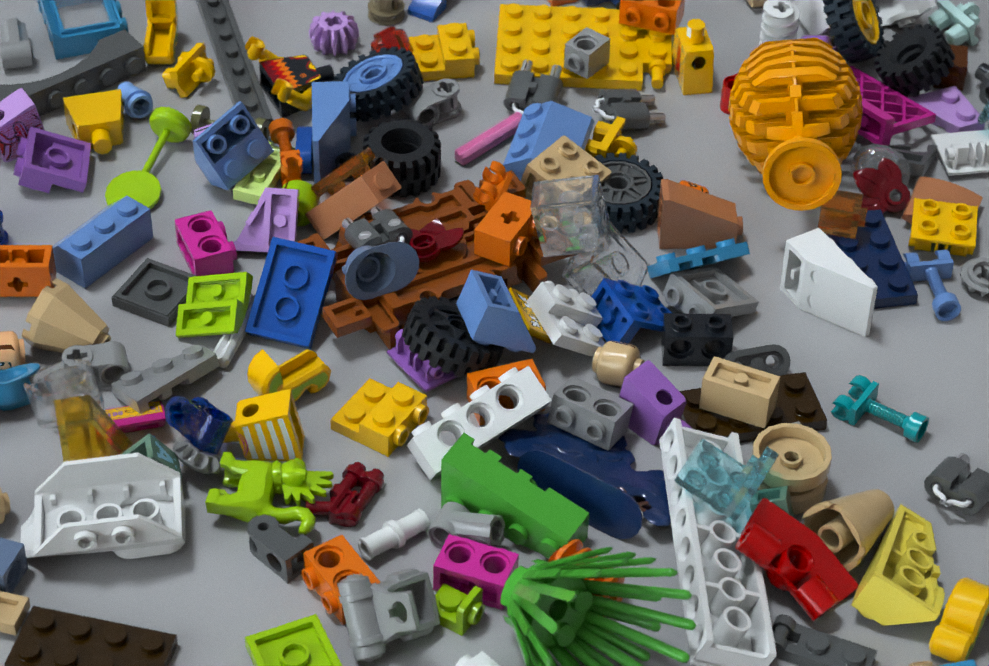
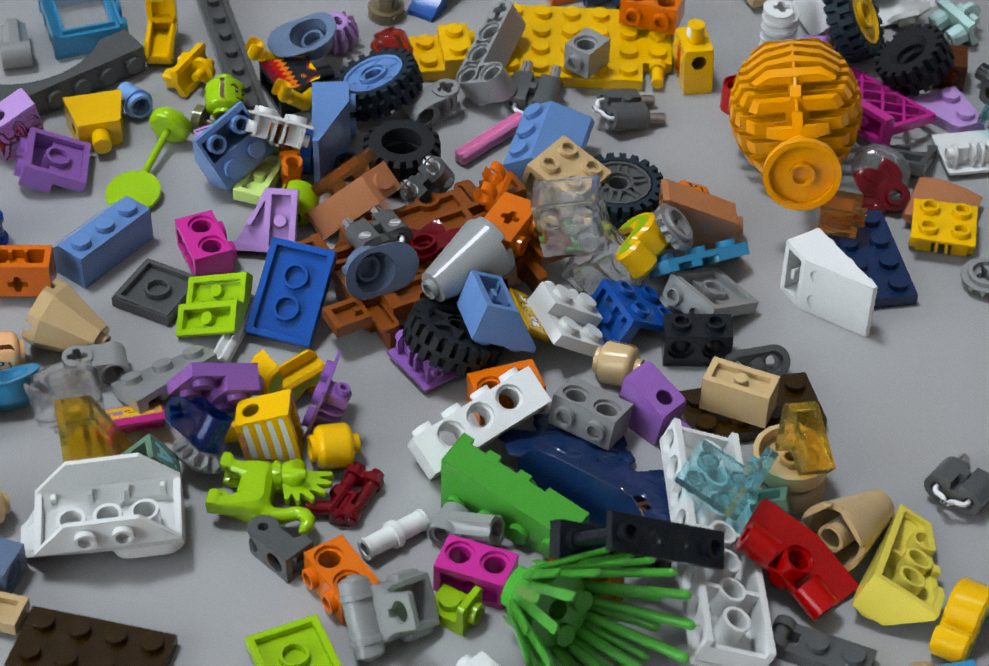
yellow plate [330,378,429,457] -> none
yellow hips [585,116,637,159] -> none
teal bar [831,375,929,443] -> none
medium blue bar [903,249,961,321] -> none
none -> medium lavender plate [166,362,263,414]
none -> lime head [205,74,245,120]
none -> white hinge [245,105,314,149]
none -> sand blue piece [267,12,337,60]
none -> medium lavender hinge [301,349,352,442]
none -> yellow head [307,422,361,470]
none -> dark grey piece [400,156,455,204]
none -> light grey cone [421,216,515,302]
none -> light grey beam [455,0,526,105]
none -> black fence [549,511,725,570]
none -> yellow animal [615,212,670,279]
none -> light grey gear [654,203,693,252]
none -> clear yellow slope [775,400,836,476]

